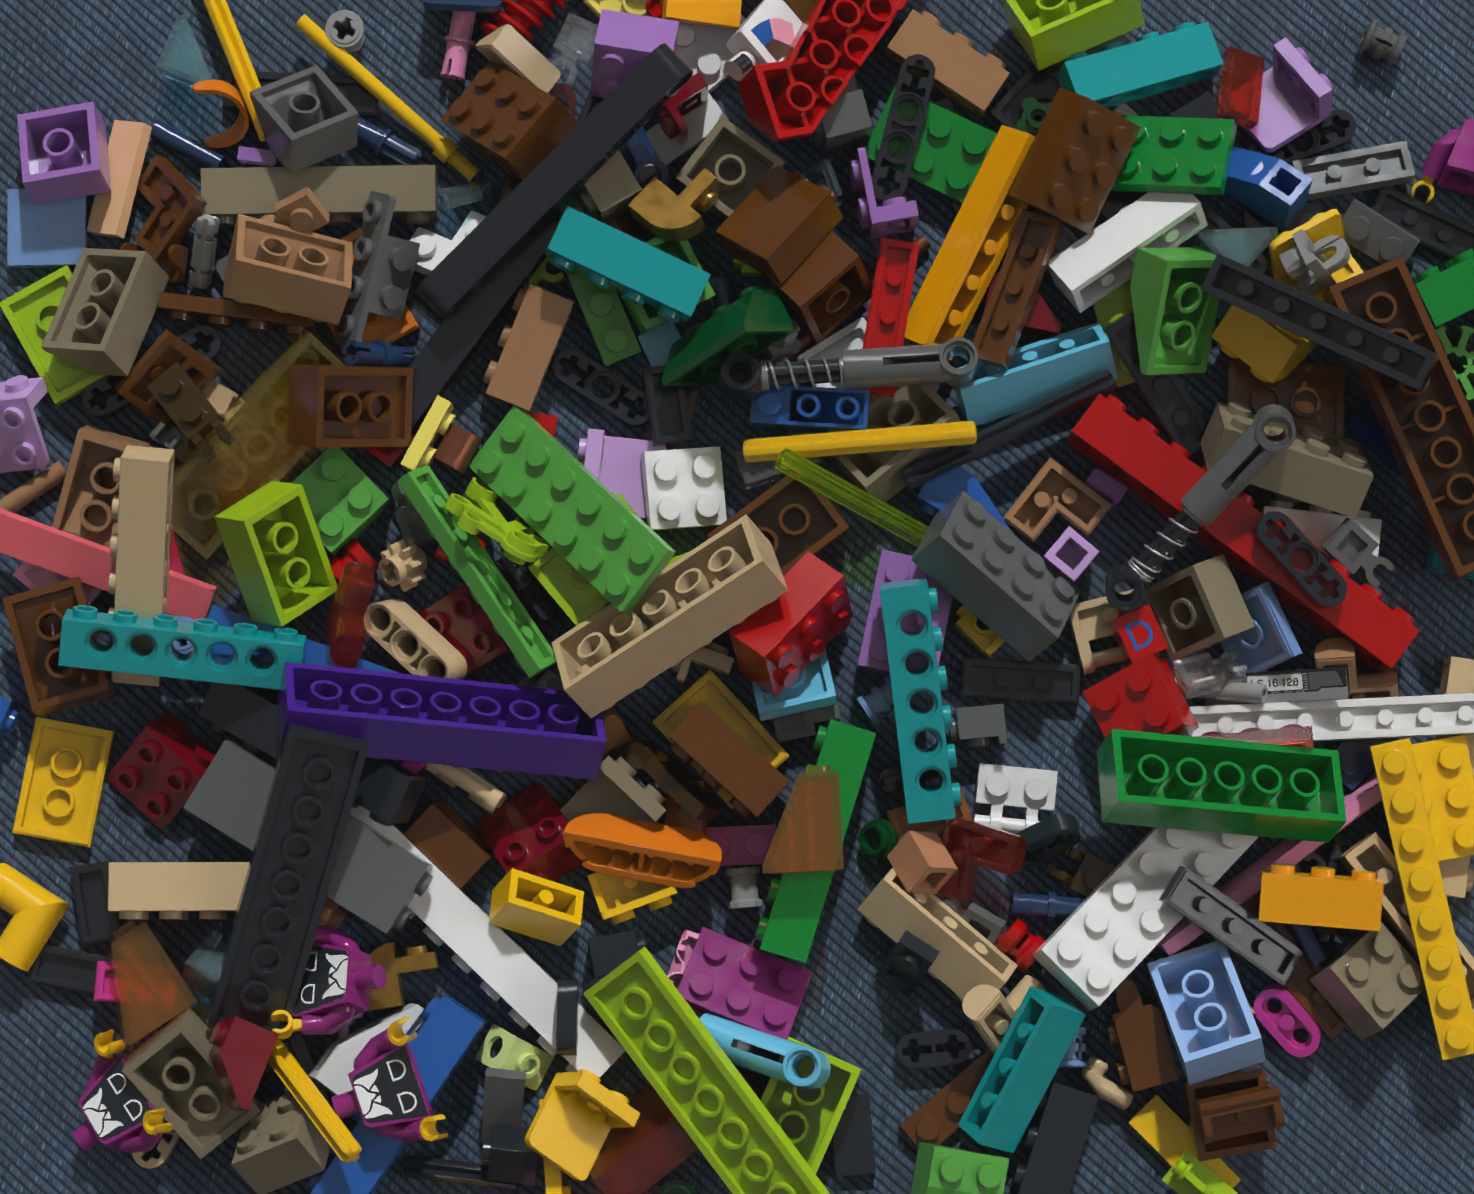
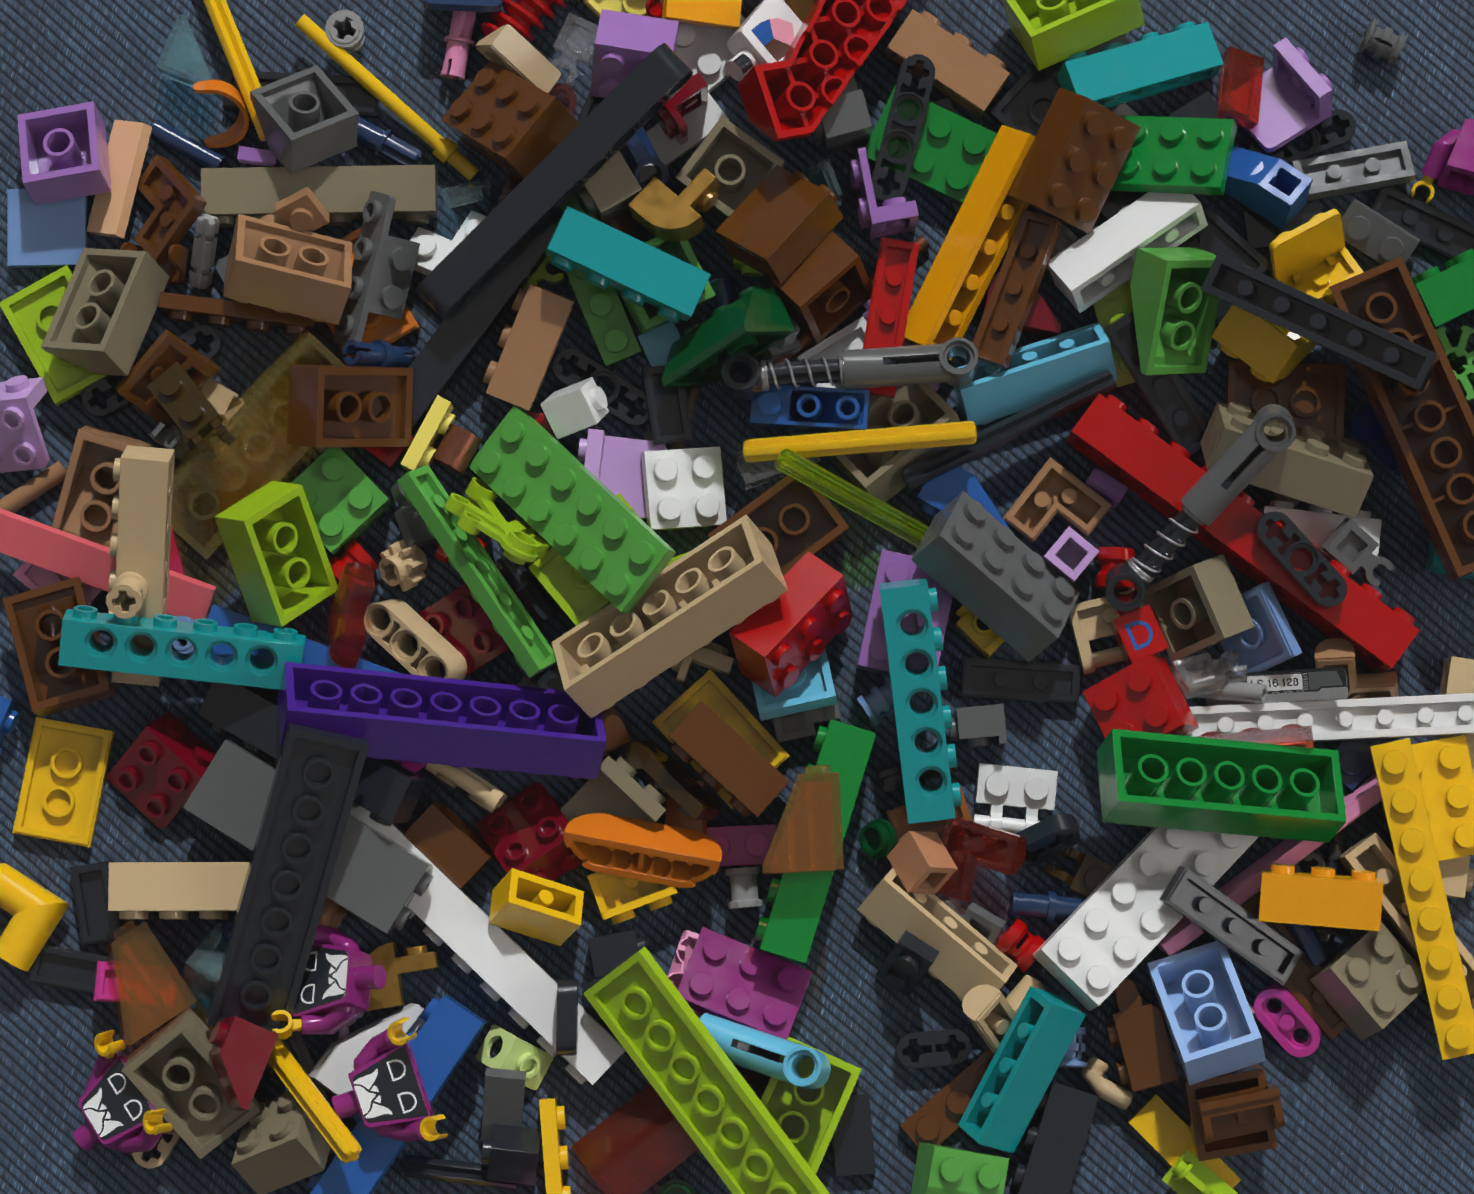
yellow bracket [525,1069,641,1181] -> none
dark green plate [1016,97,1052,137] -> none
clear light blue slope [1194,227,1278,267] -> none
light grey hips [1279,229,1350,295] -> none
none -> tan bush [106,571,148,619]
none -> white brick [540,377,609,439]
none -> red wheel [1095,547,1136,590]

